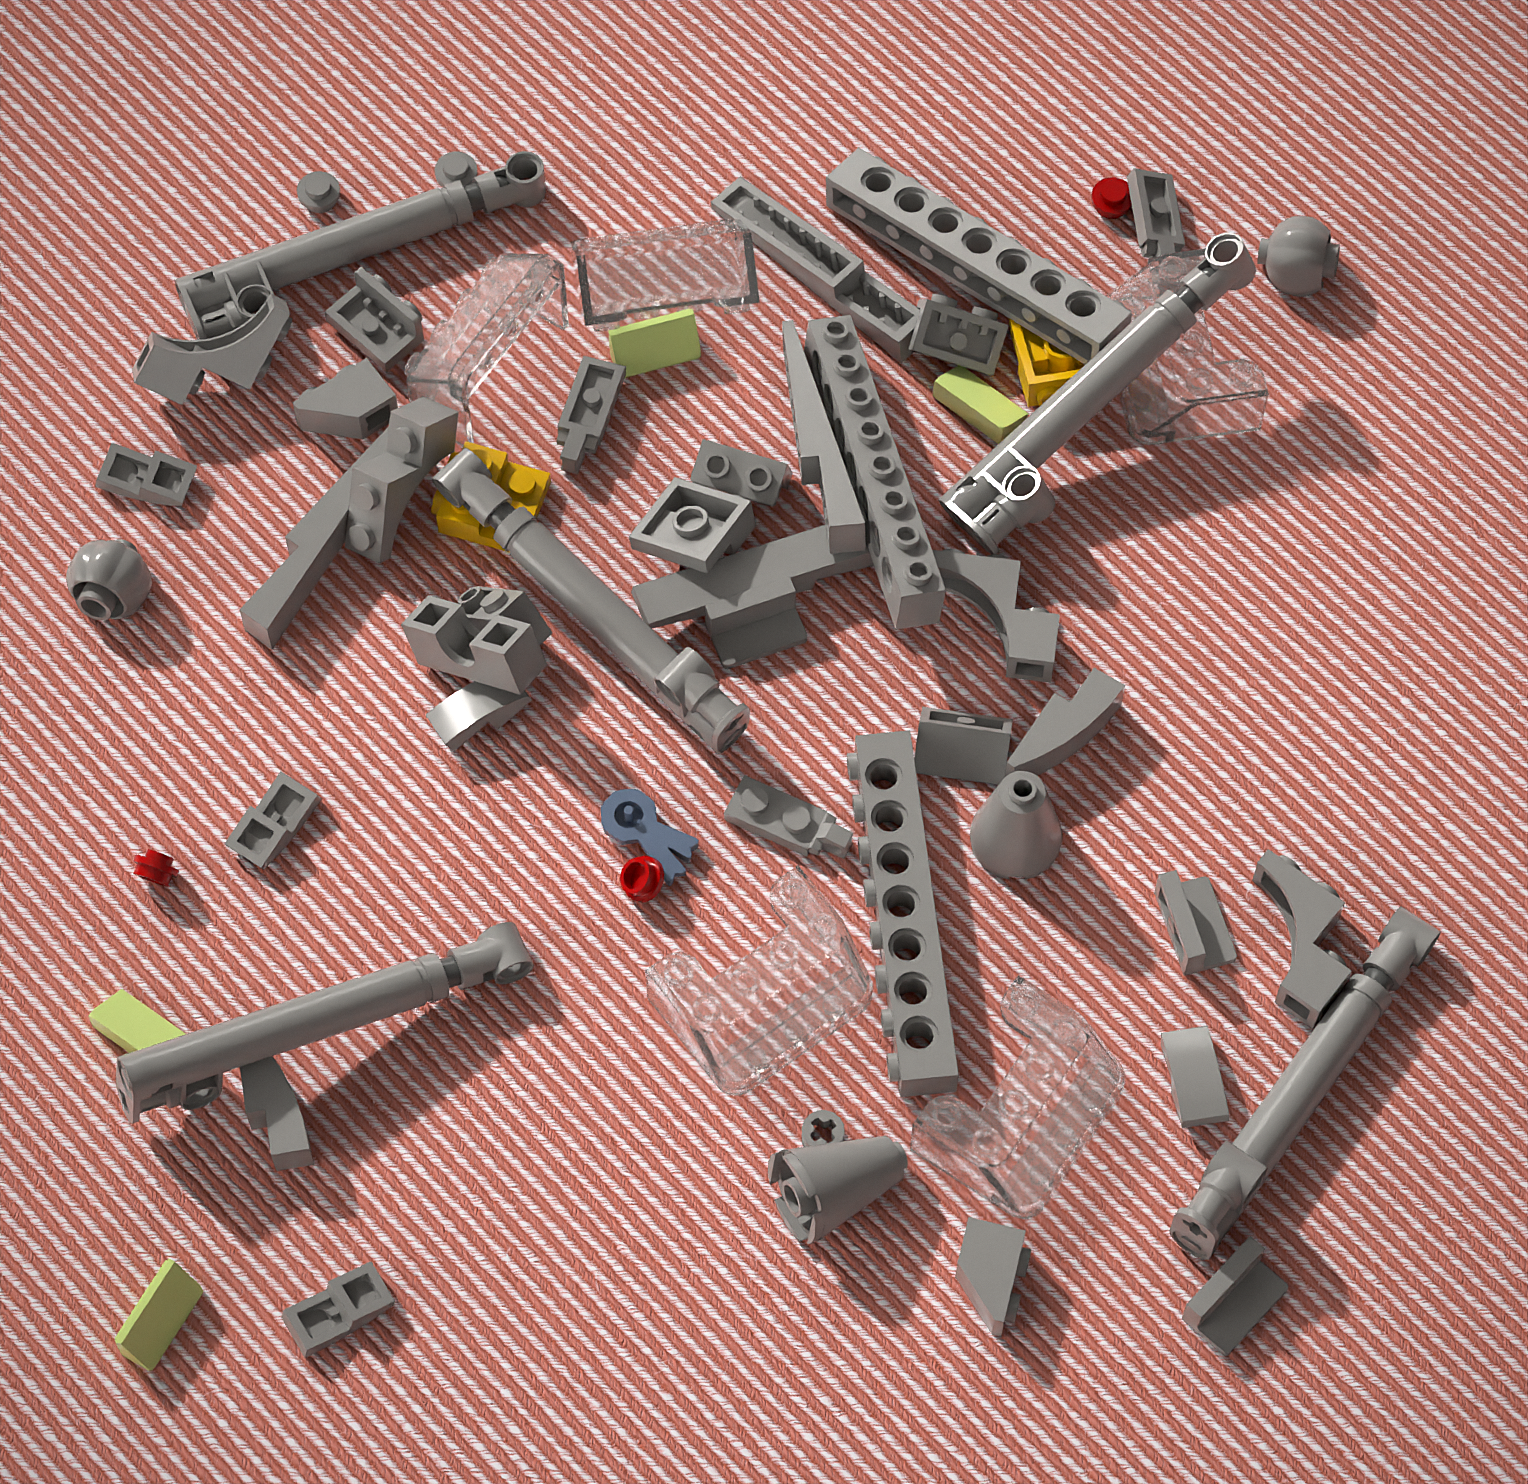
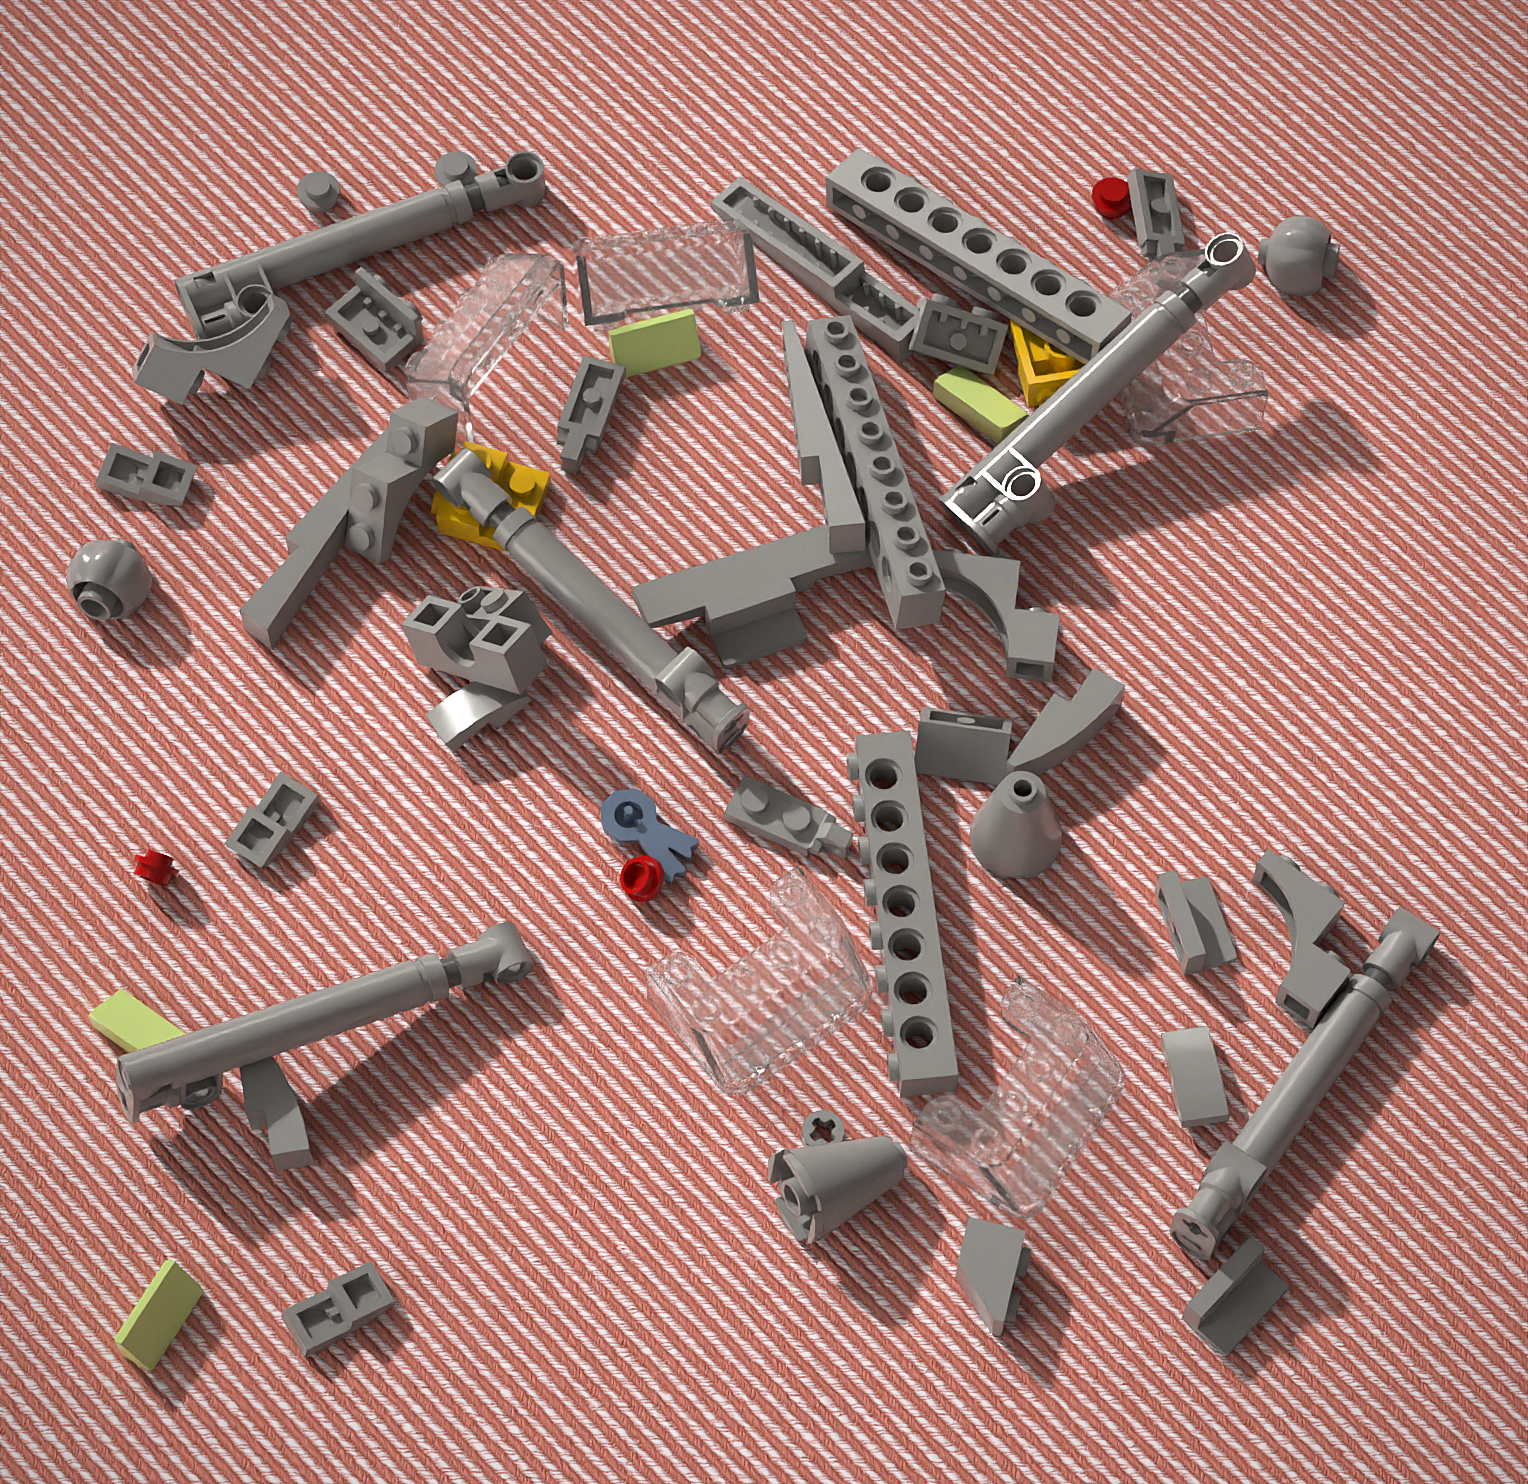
light grey slope [293,358,398,439] -> none
light grey plate [629,477,756,573] -> none
light grey bracket [690,439,793,507] -> none

